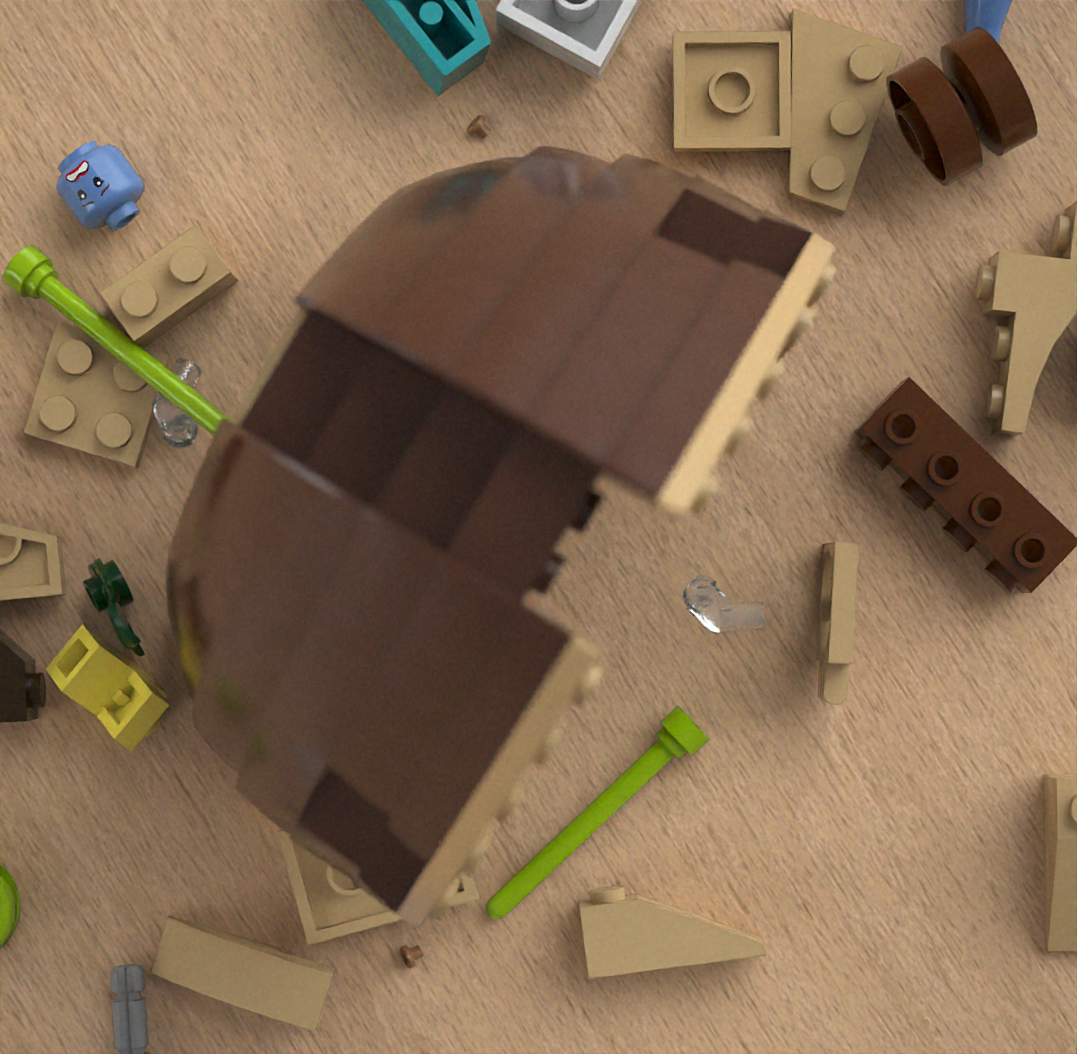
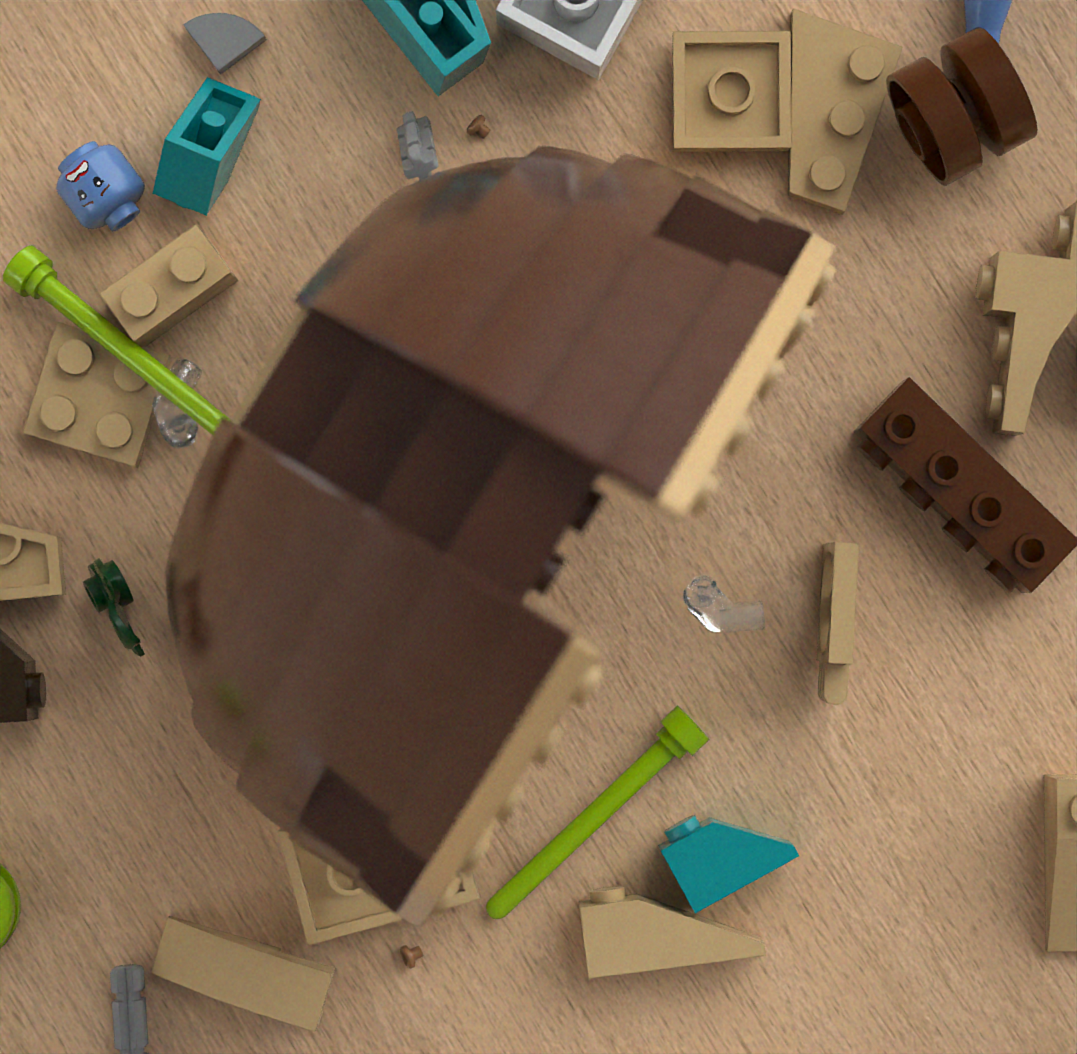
light yellow brick [45,624,170,752] -> none
none -> teal slope [152,77,261,216]
none -> light grey tile [183,13,267,75]
none -> light grey axle [397,111,439,180]
none -> teal slope [658,815,799,913]

